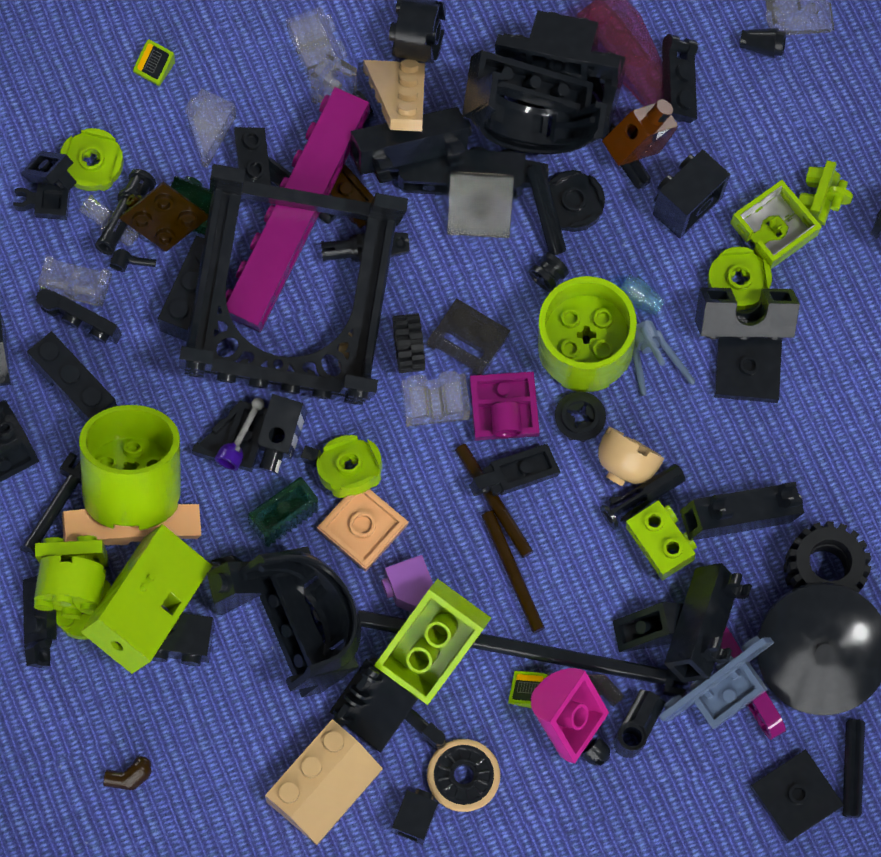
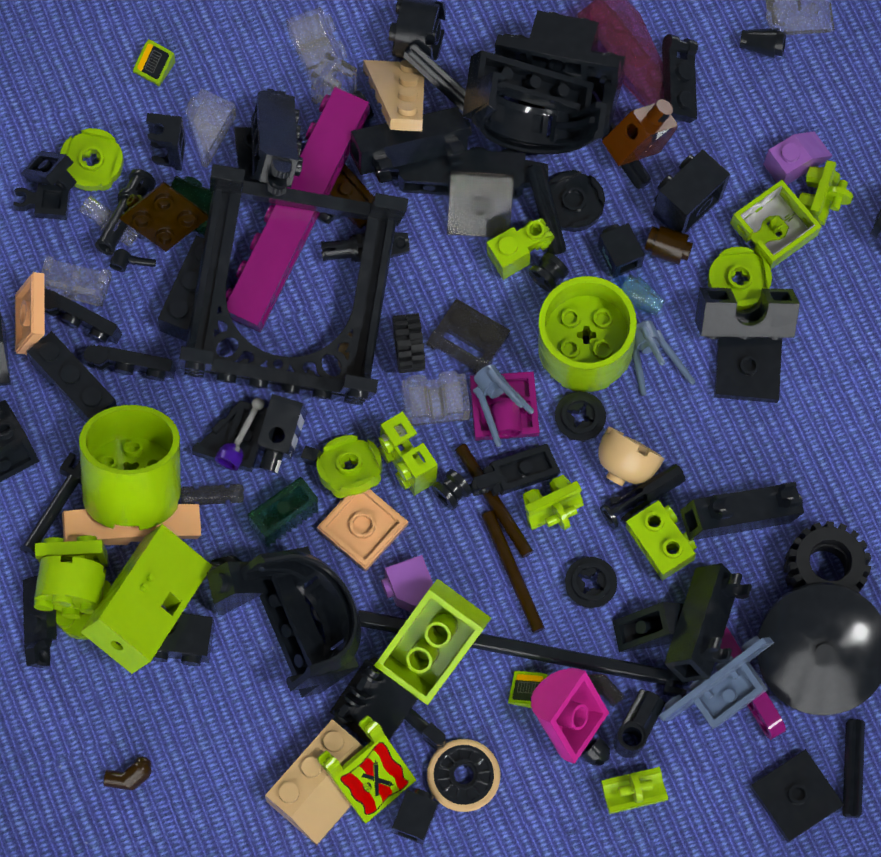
none -> light nougat tile [15,272,45,355]
none -> black hinge [83,344,176,381]
none -> black hinge [146,113,186,171]
none -> clear smoke axle [180,484,244,505]
none -> black hinge [251,88,303,196]
none -> flag [317,715,416,824]
none -> lime piece [378,411,438,496]
none -> black axle [403,43,466,112]
none -> black wheel [432,469,472,510]
none -> sand blue plant [473,365,534,447]
none -> lime brick [486,218,555,280]
none -> lime hips [523,475,584,530]
none -> black gear [564,557,617,610]
none -> black brick [597,223,645,278]
none -> lime hips [601,767,668,815]
none -> dark brown brick [644,226,693,265]
none -> medium lavender slope [763,131,832,185]

